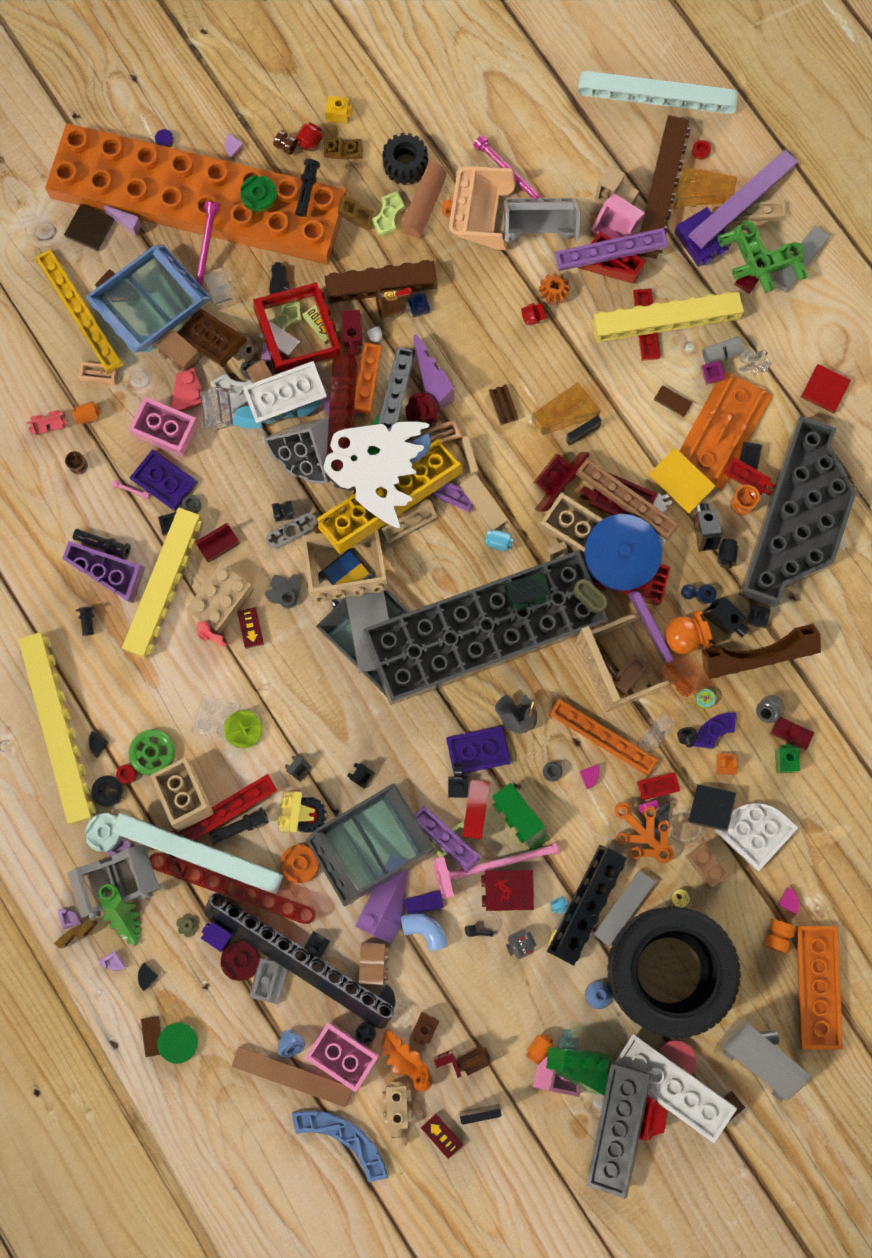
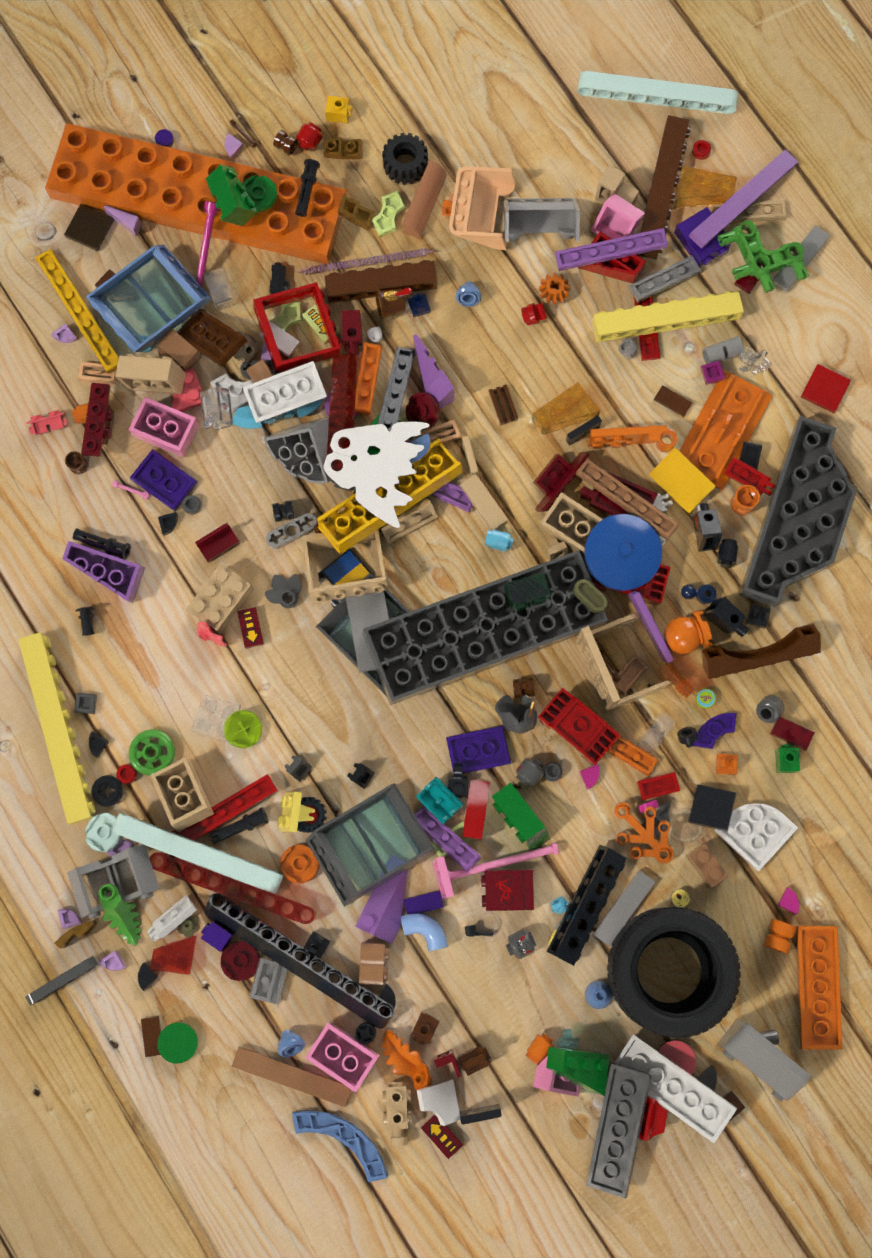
light yellow brick [122,508,203,659] -> none
dark pink piece [473,135,540,199] -> none
none -> dark grey beam [25,956,98,1006]
none -> lavender tile [51,324,78,343]
none -> dark grey tile [74,693,97,714]
none -> dark red bracket [81,383,114,457]
none -> tan brick [115,354,186,394]
none -> white hinge [147,895,197,941]
none -> clear red wing [150,936,197,975]
none -> green wedge [206,164,258,226]
none -> reddish brown hinge [229,119,257,148]
none -> lavender piece [298,248,434,275]
none -> teal hinge [416,776,464,824]
none -> white tile [417,1079,460,1126]
none -> medium blue brick [455,282,481,307]
none -> reddish brown wheel [513,677,535,699]
none -> dark grey head [516,758,545,787]
none -> red plate [538,687,620,765]
none -> orange hinge [587,425,678,452]
none -> light grey tile [619,338,637,359]
none -> light grey tile [629,256,701,303]
none -> dark grey tile [696,1065,717,1091]

